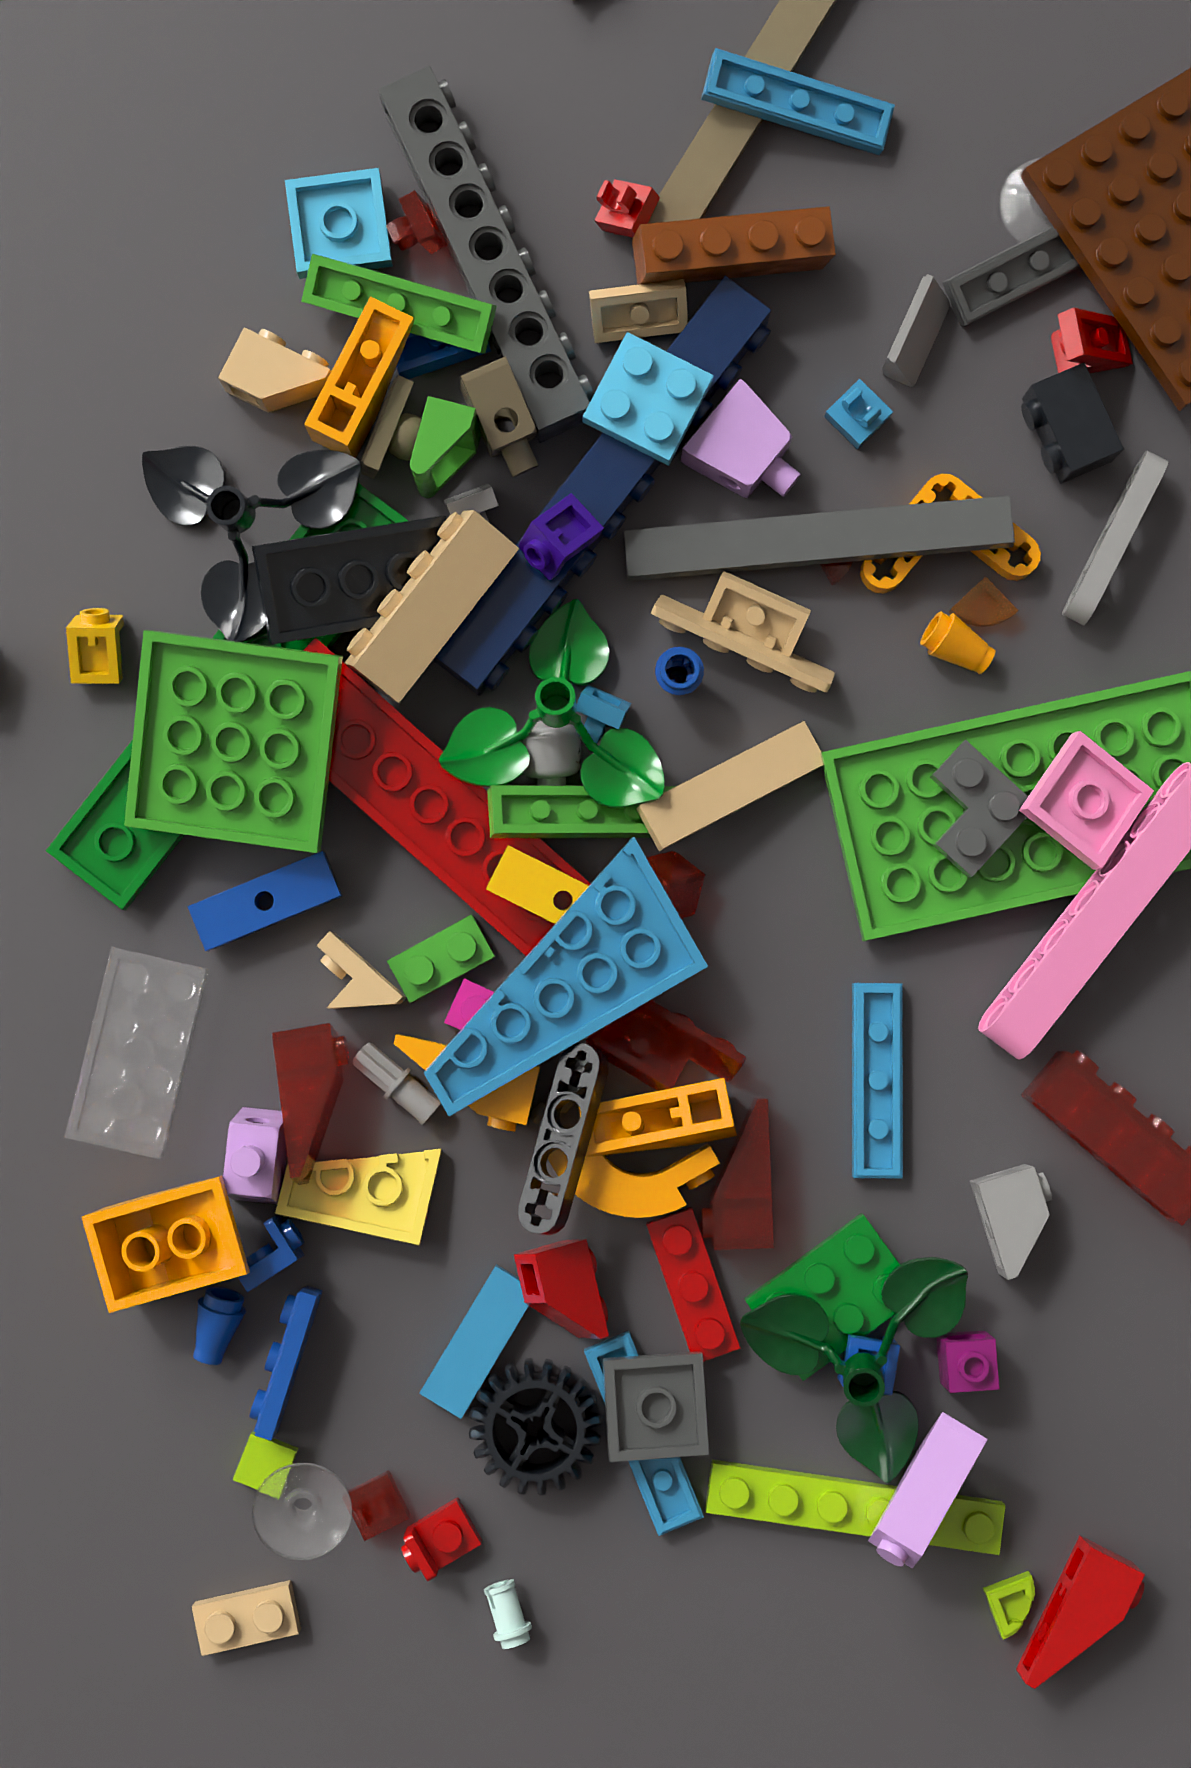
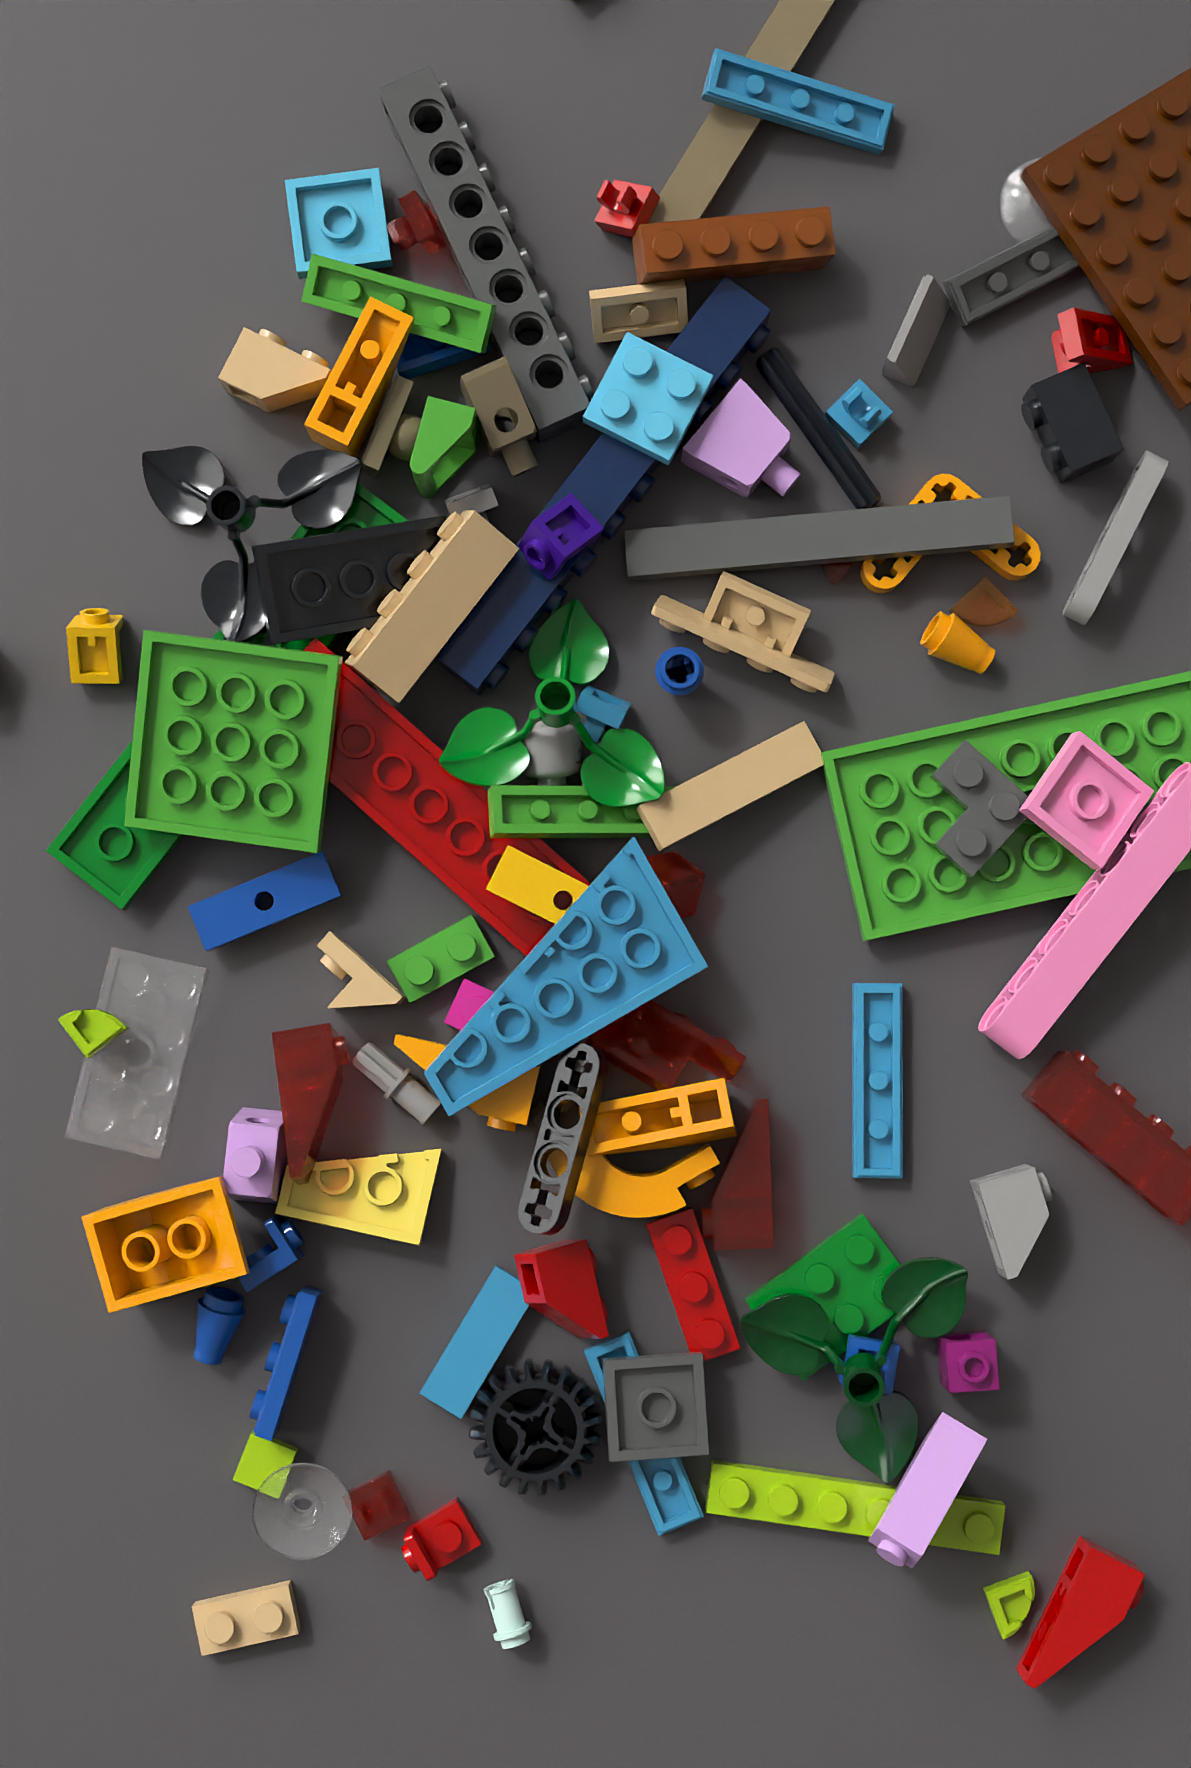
none -> lime tile [57,1009,130,1058]
none -> black axle [756,348,881,509]

